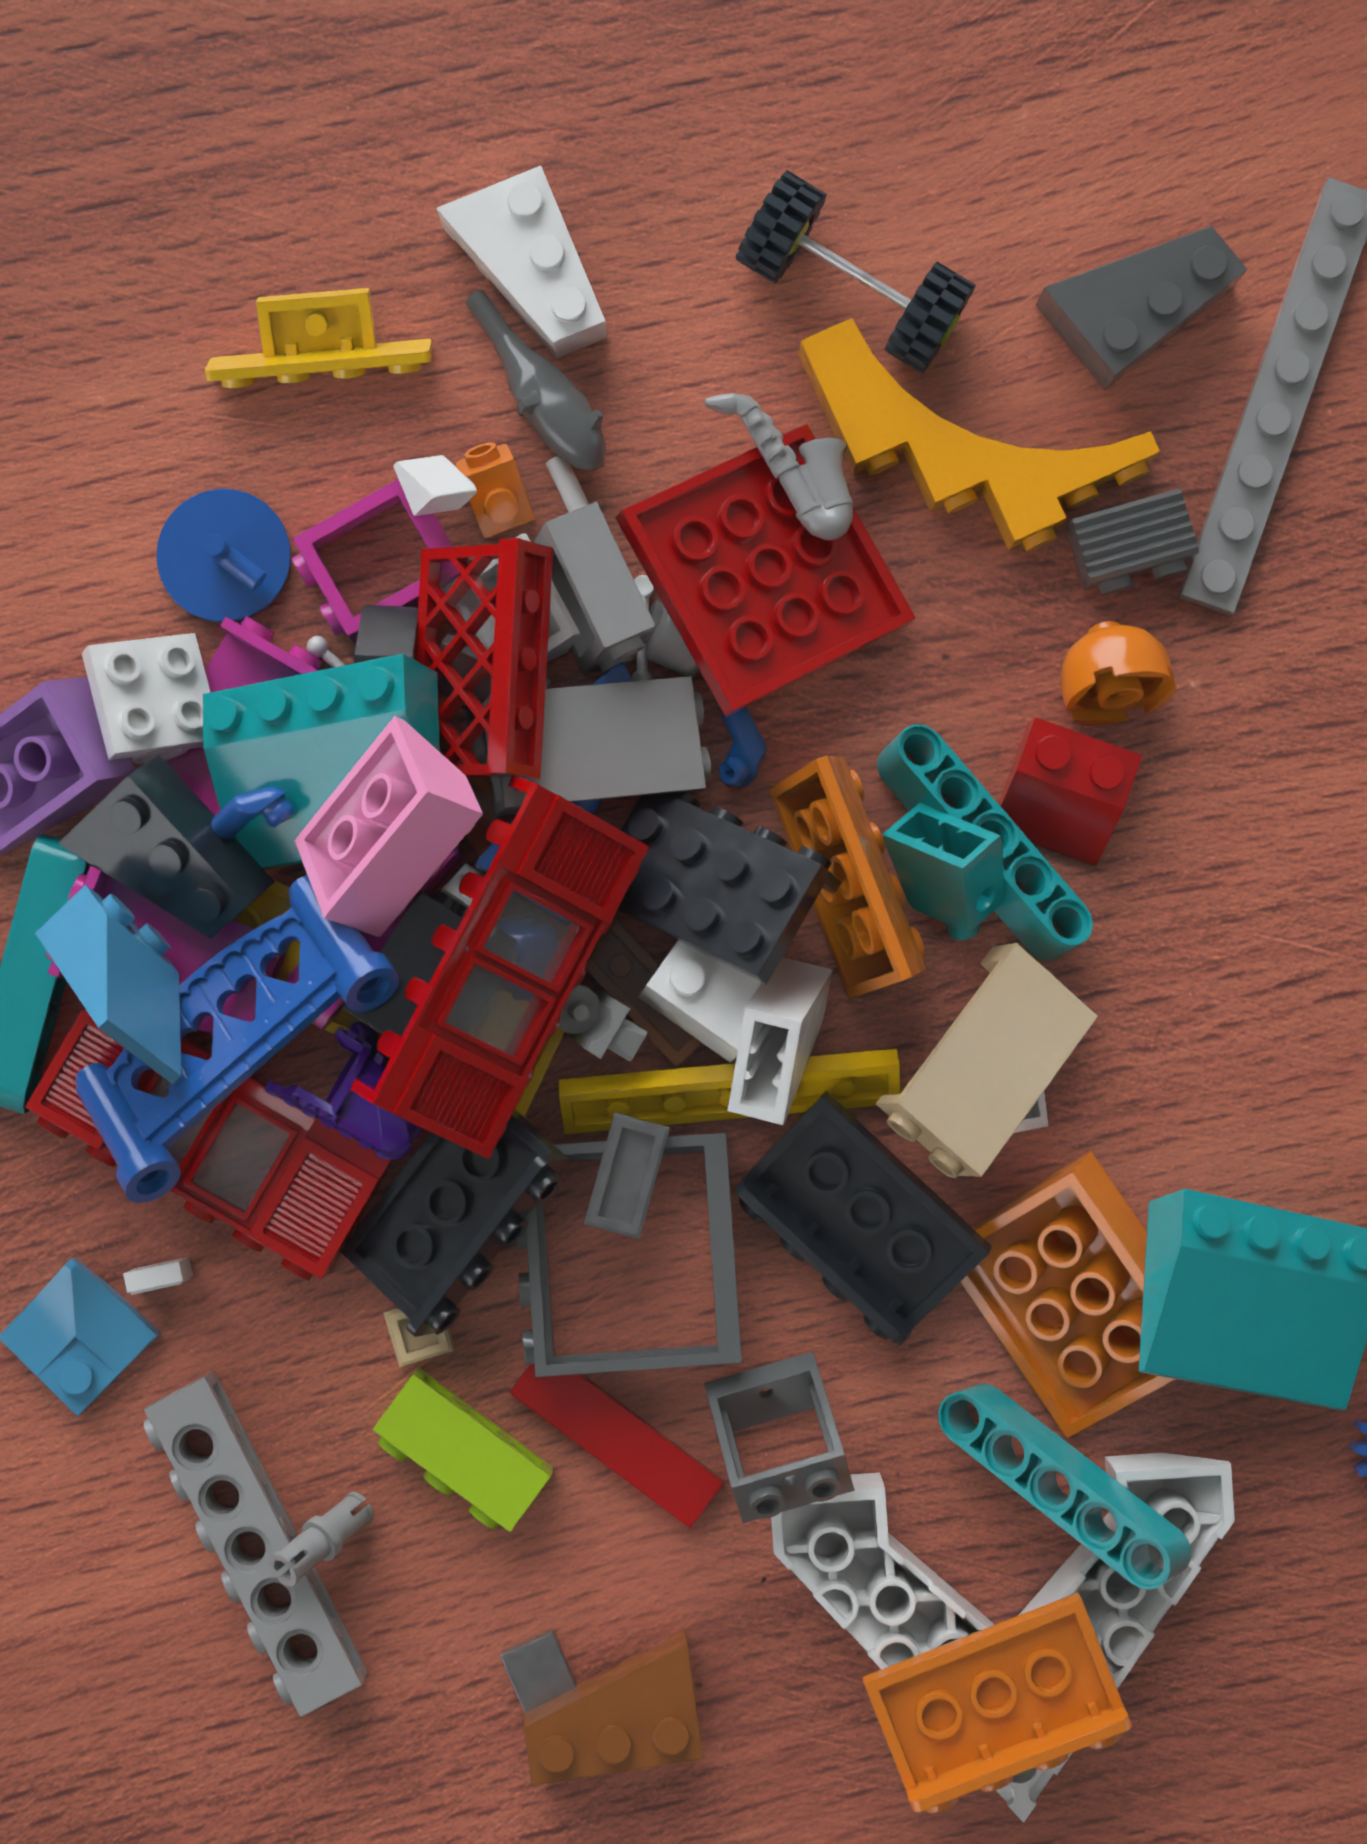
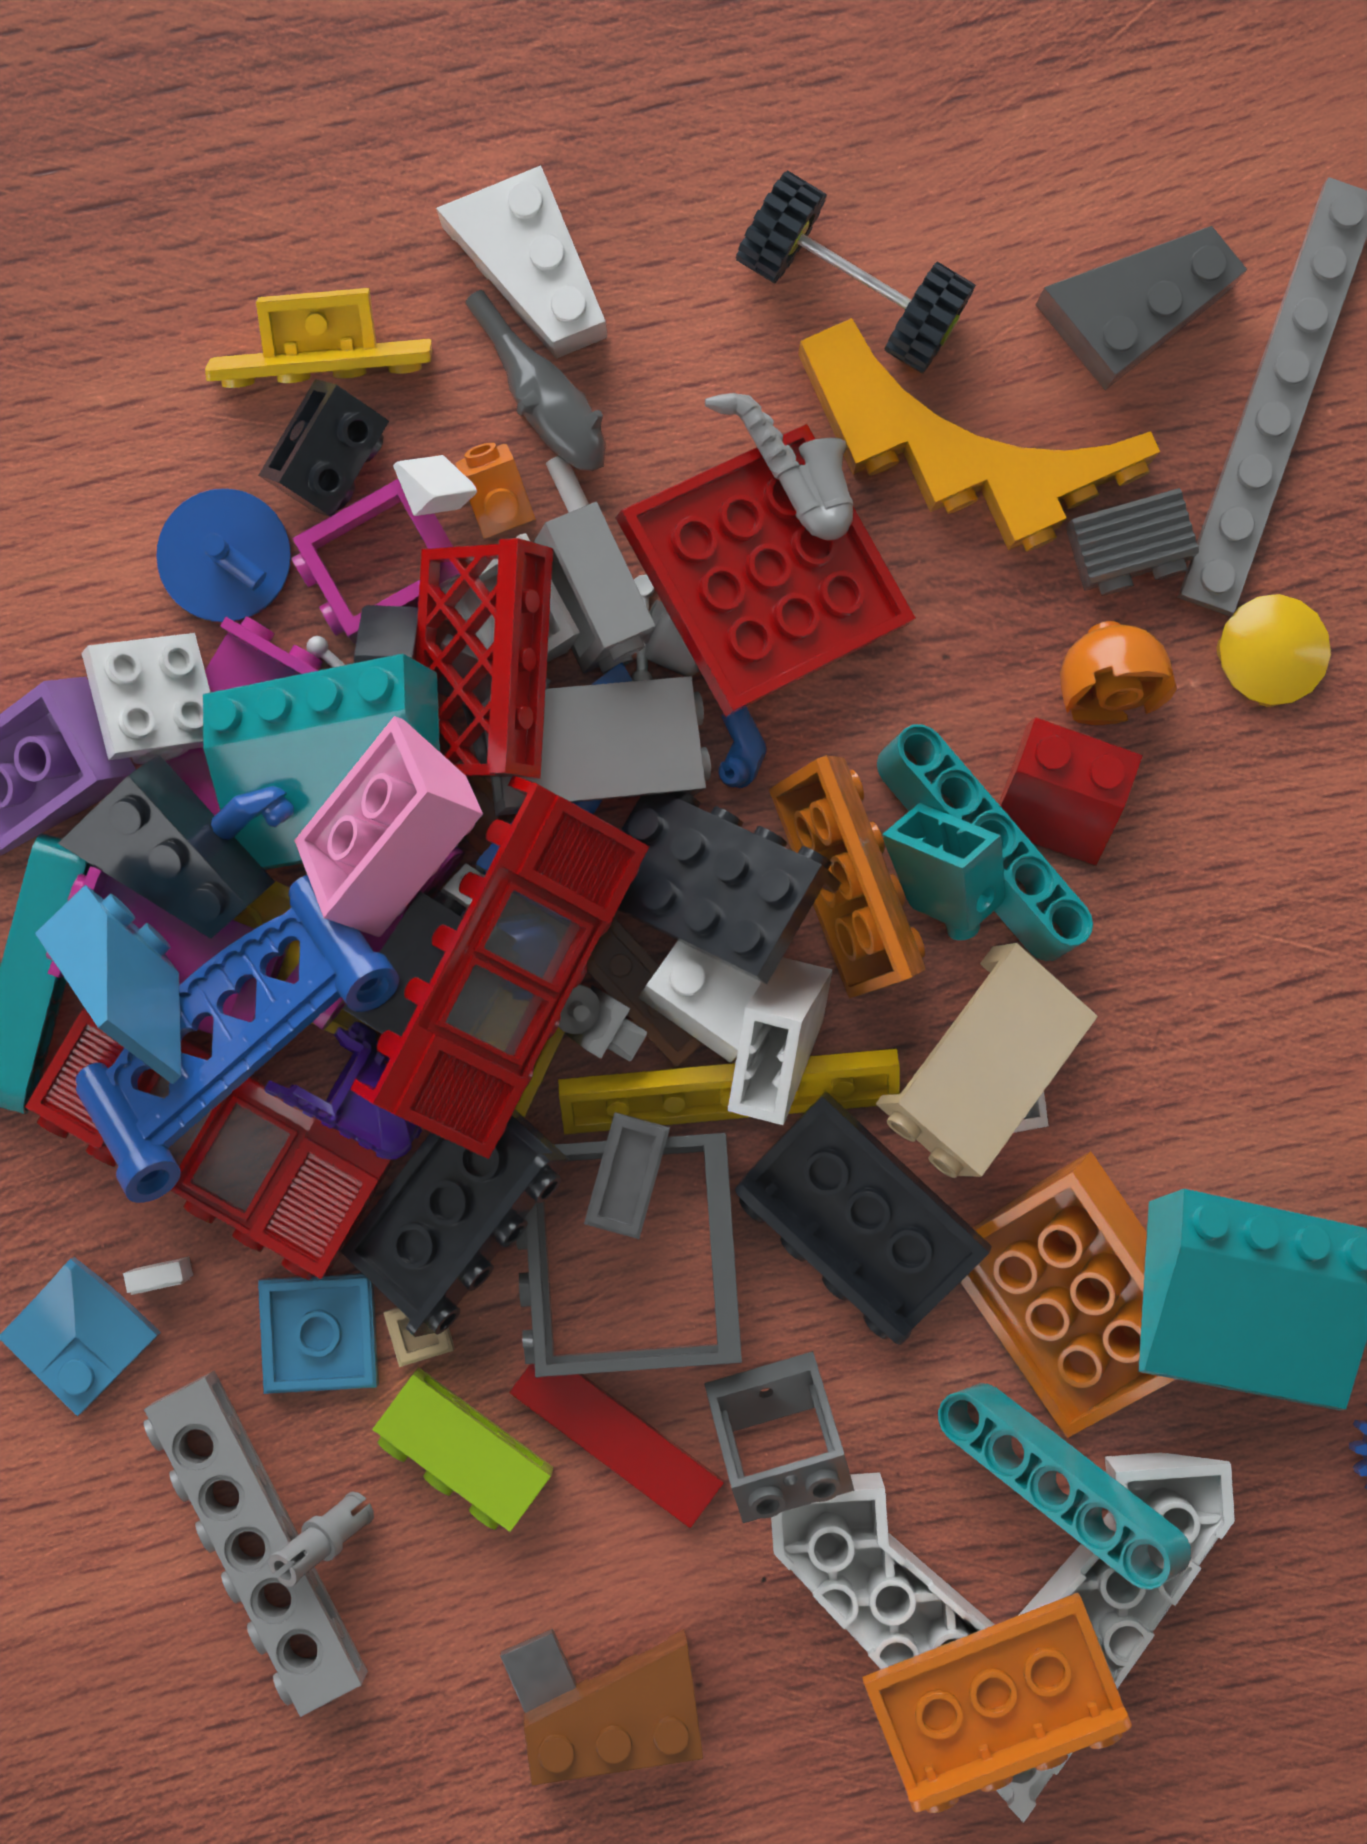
none -> black brick [258,379,389,517]
none -> dark azure tile [258,1273,379,1394]
none -> yellow dish [1216,594,1331,707]

